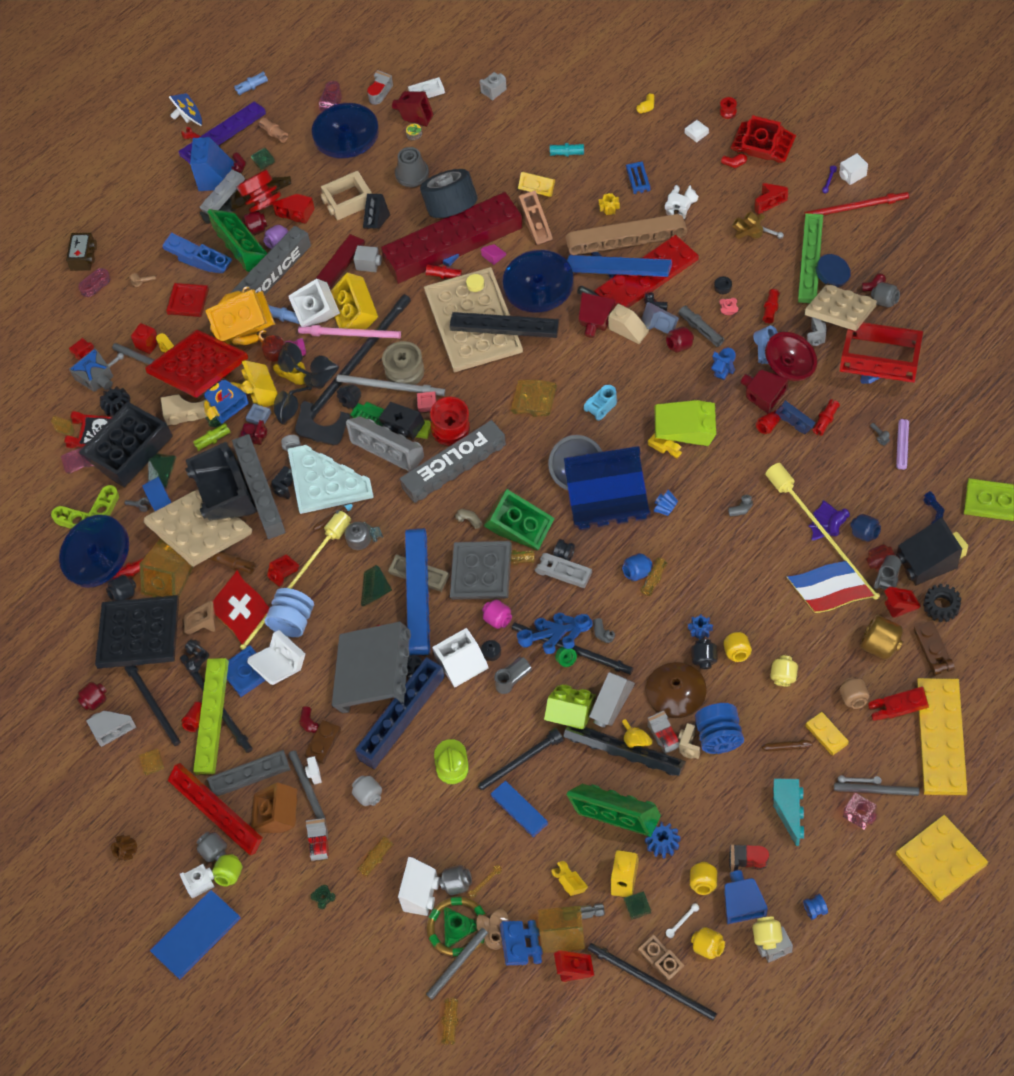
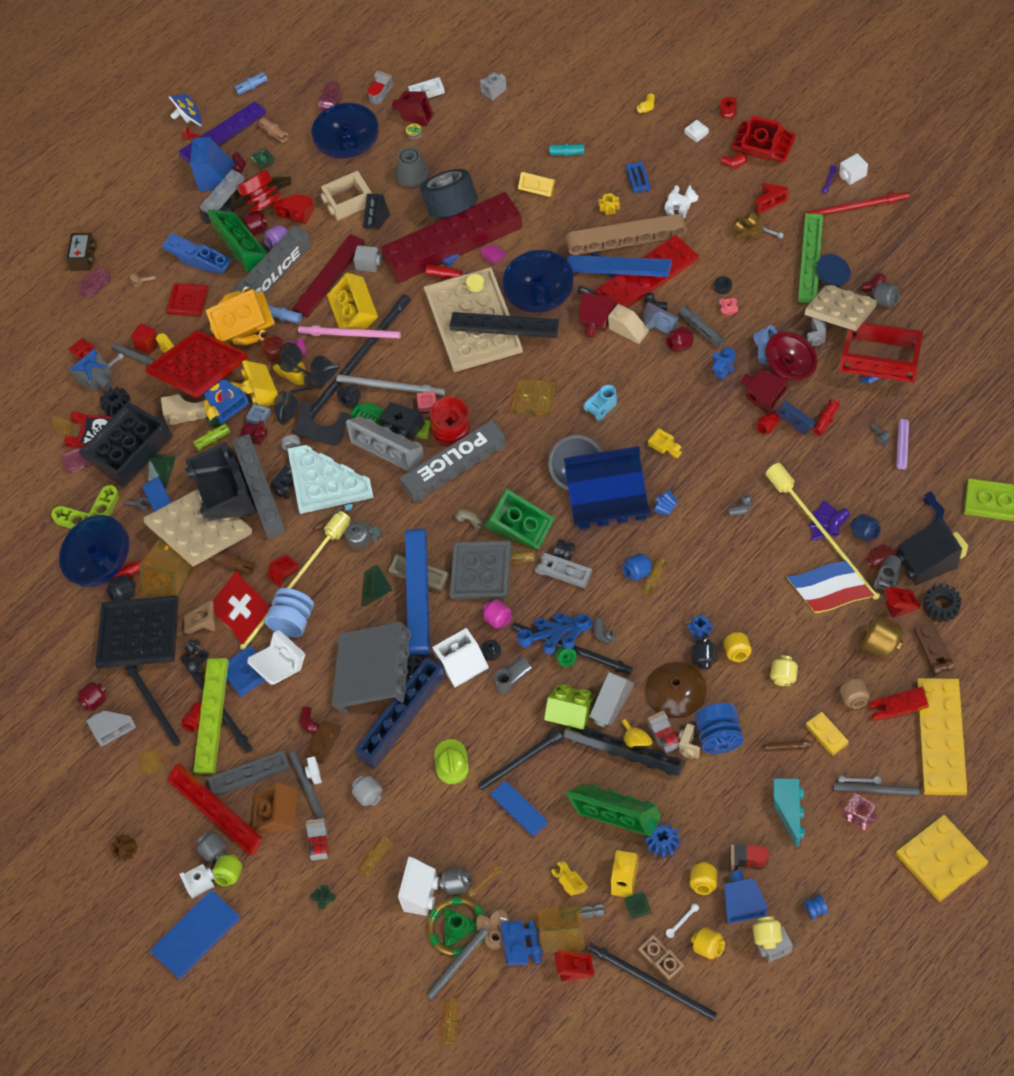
white slope [288,279,340,327] -> none
dark tan wheel [382,341,425,385] -> none
nougat slope [517,191,553,245] -> none
lime slope [654,400,716,446] -> none
red pin [762,289,780,324] -> none

